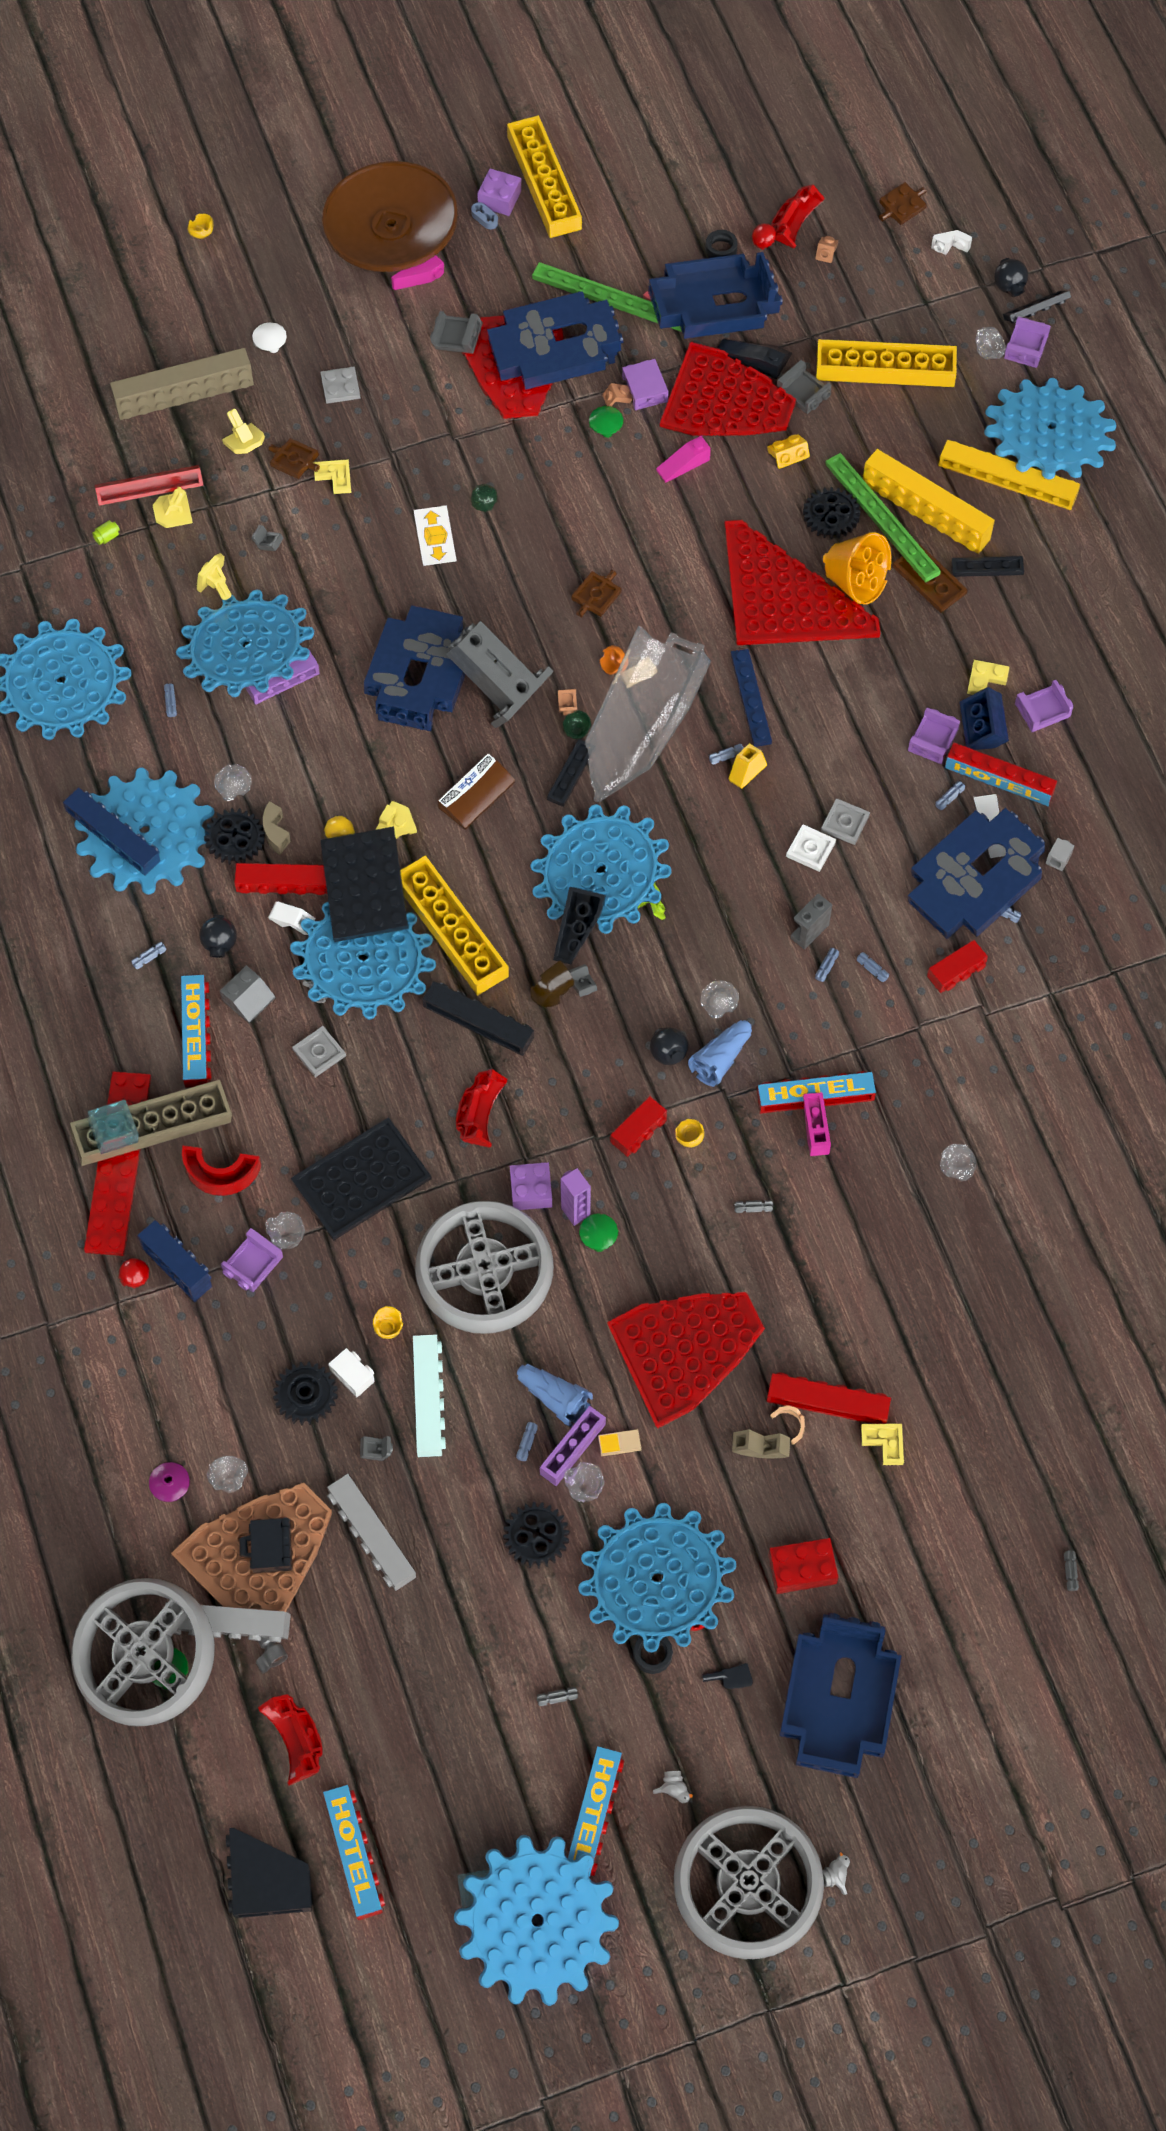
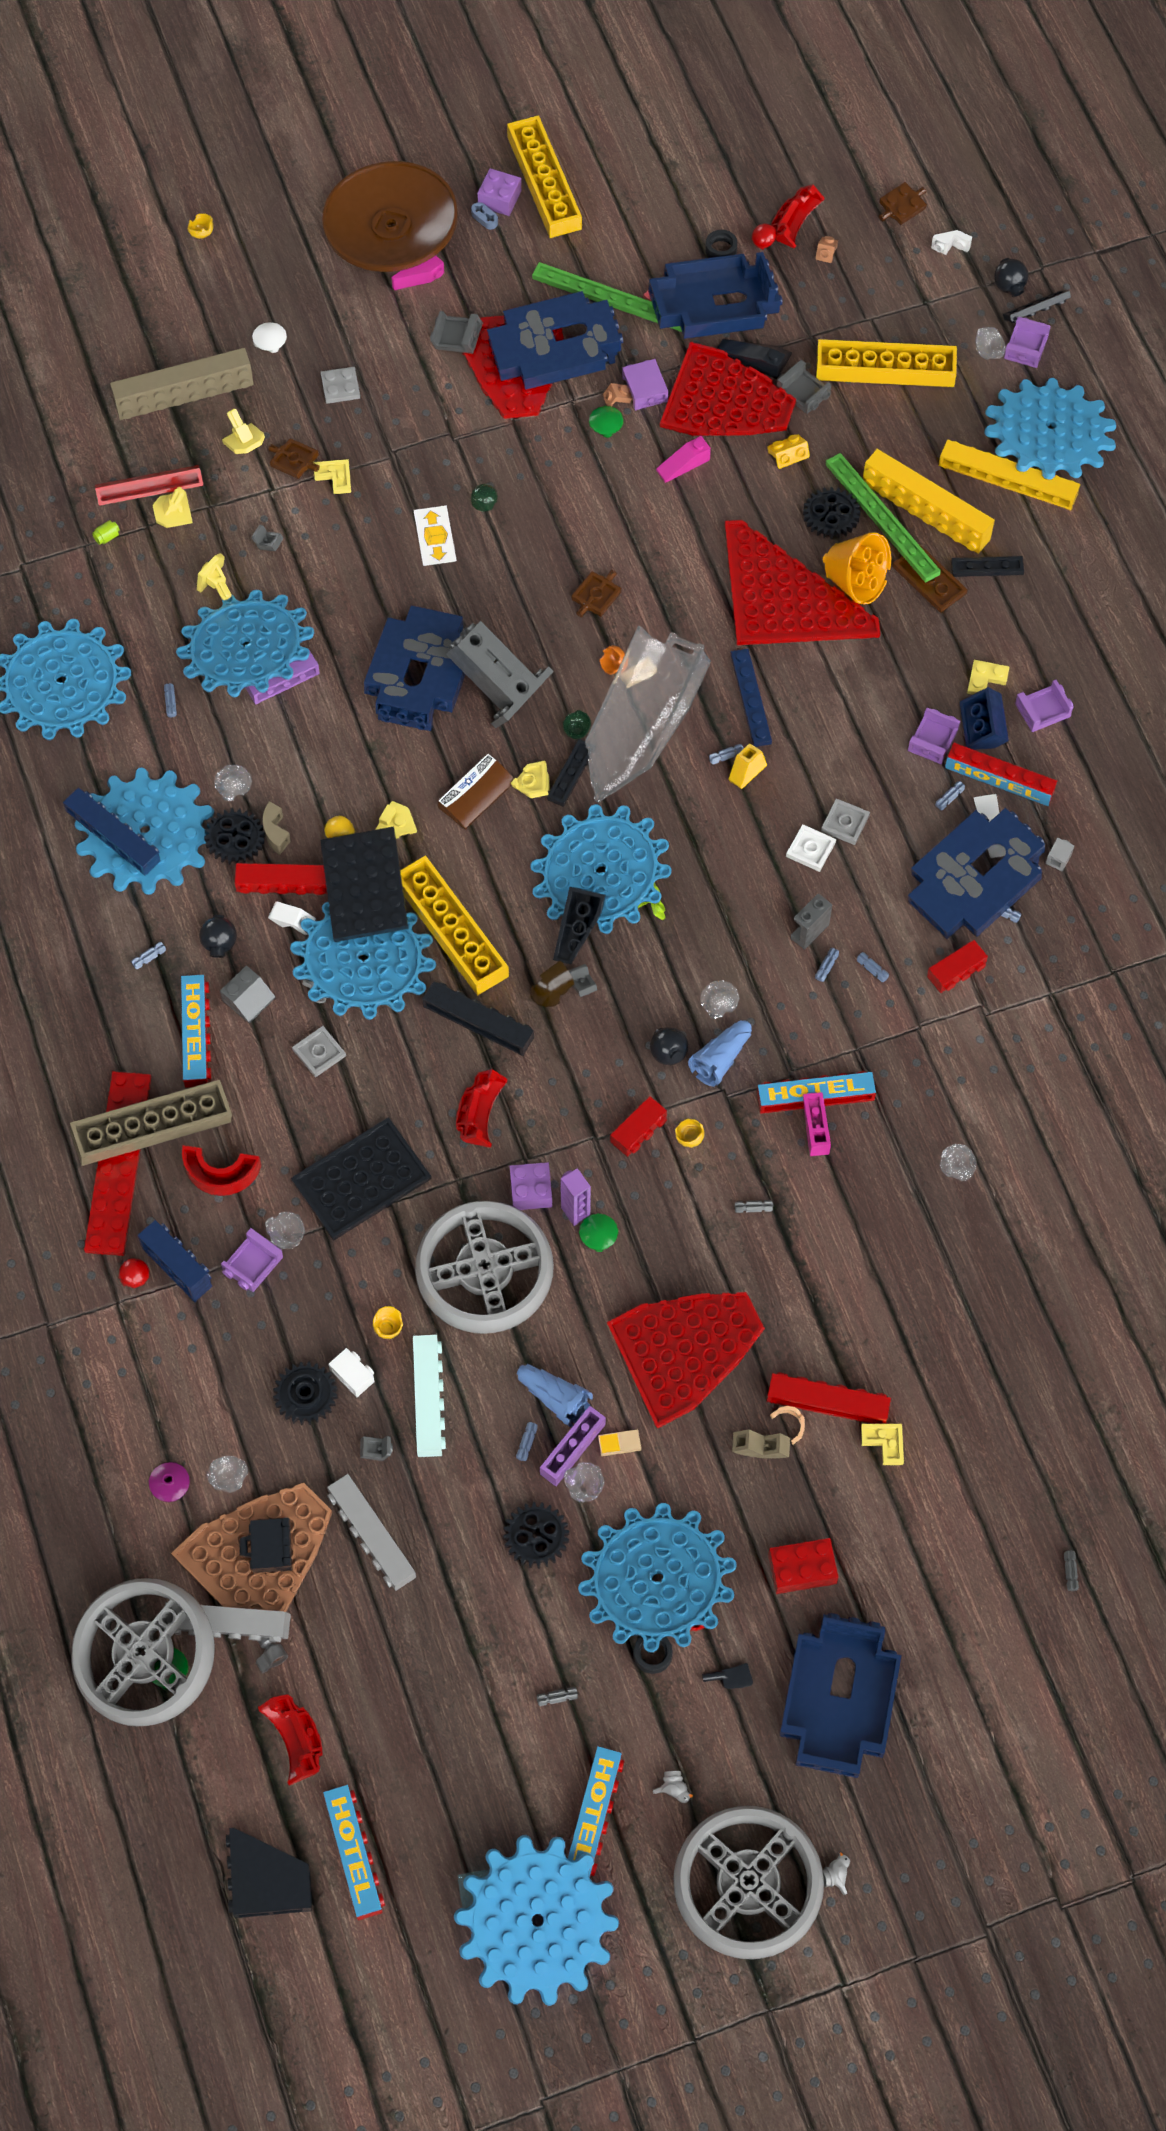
clear light blue brick [88,1100,139,1154] -> none
nougat bracket [558,689,577,716] -> none
none -> light yellow plate [511,761,550,798]

